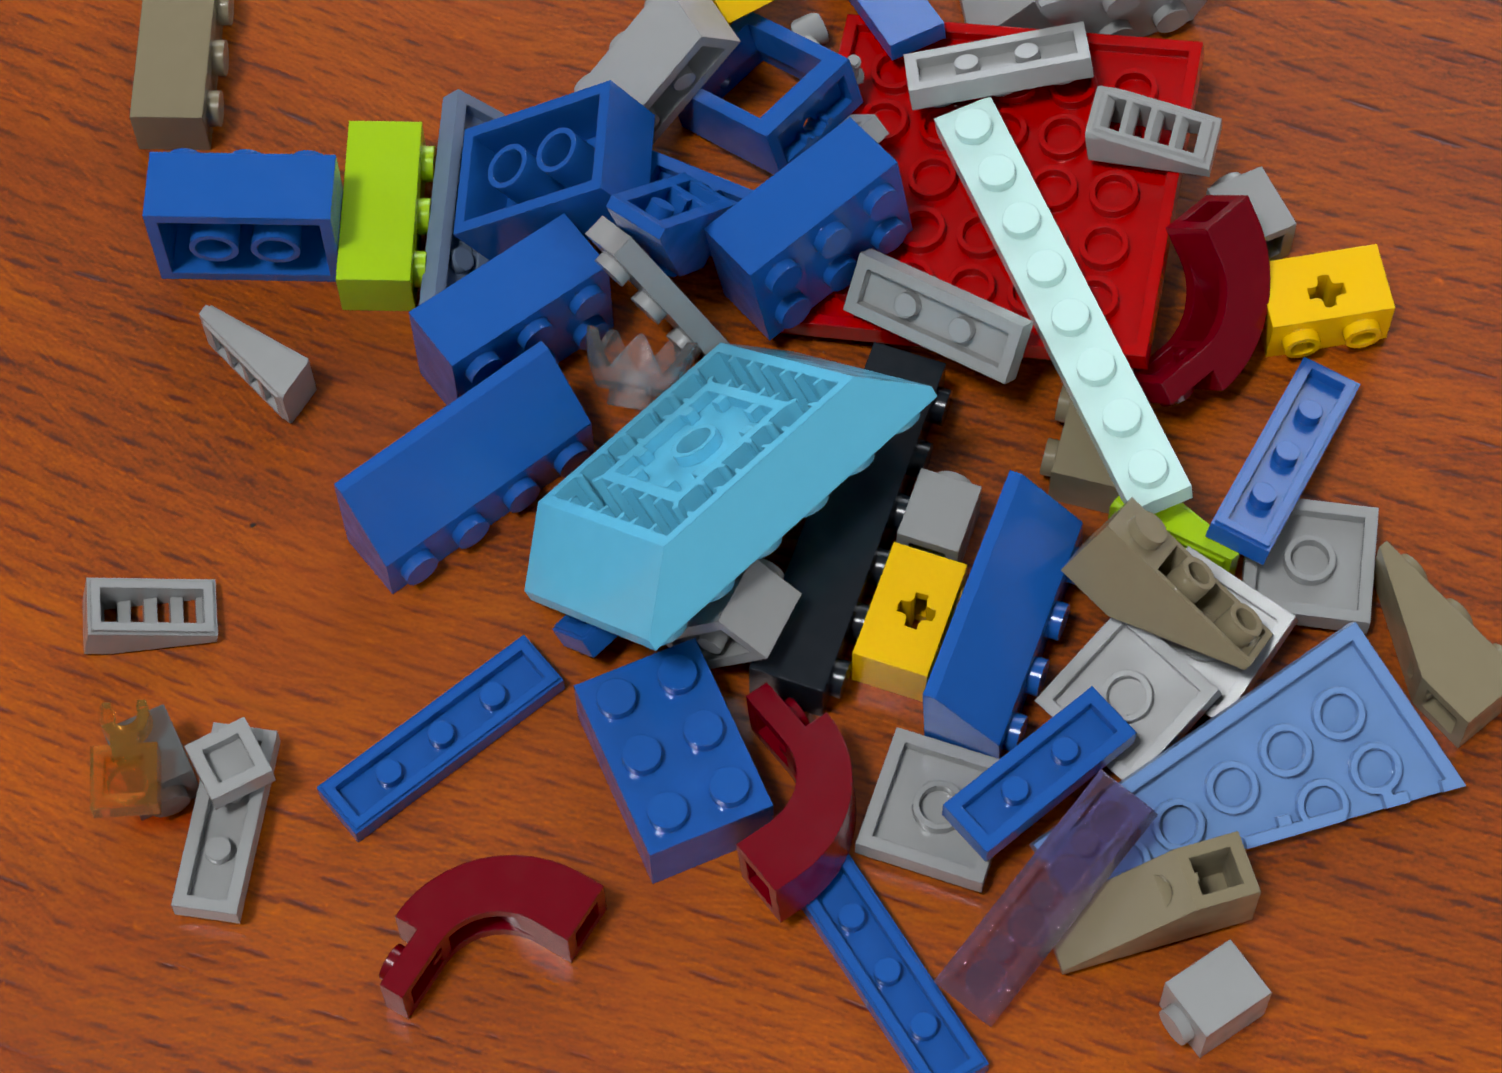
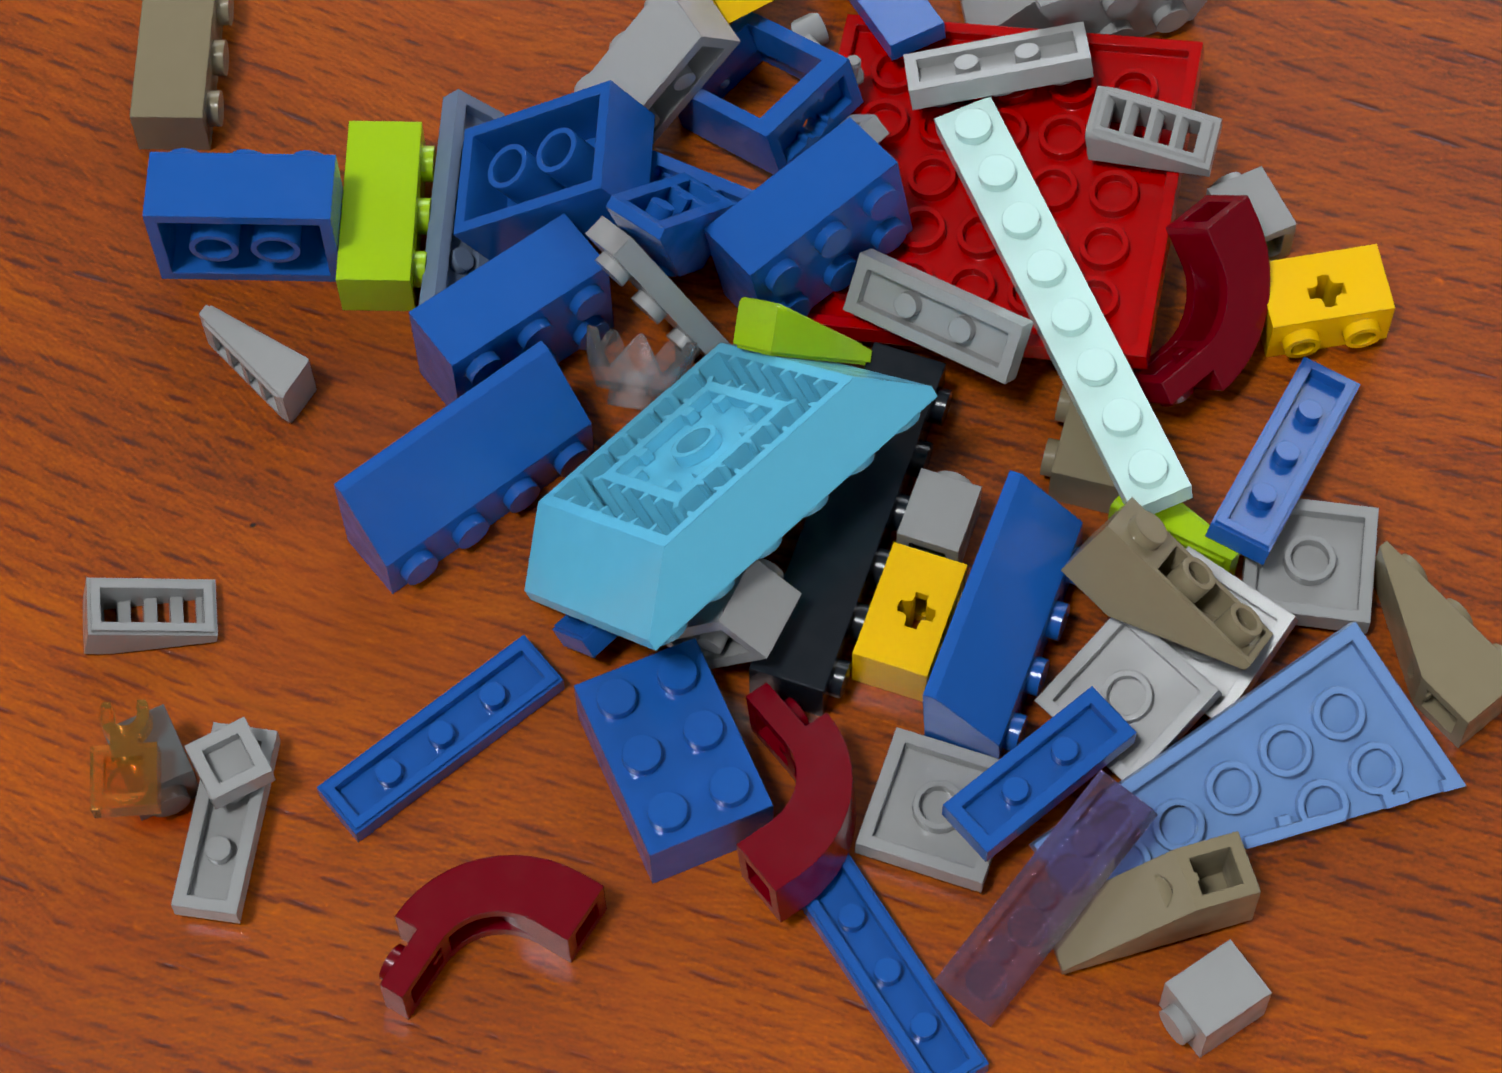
none -> lime slope [733,297,872,365]

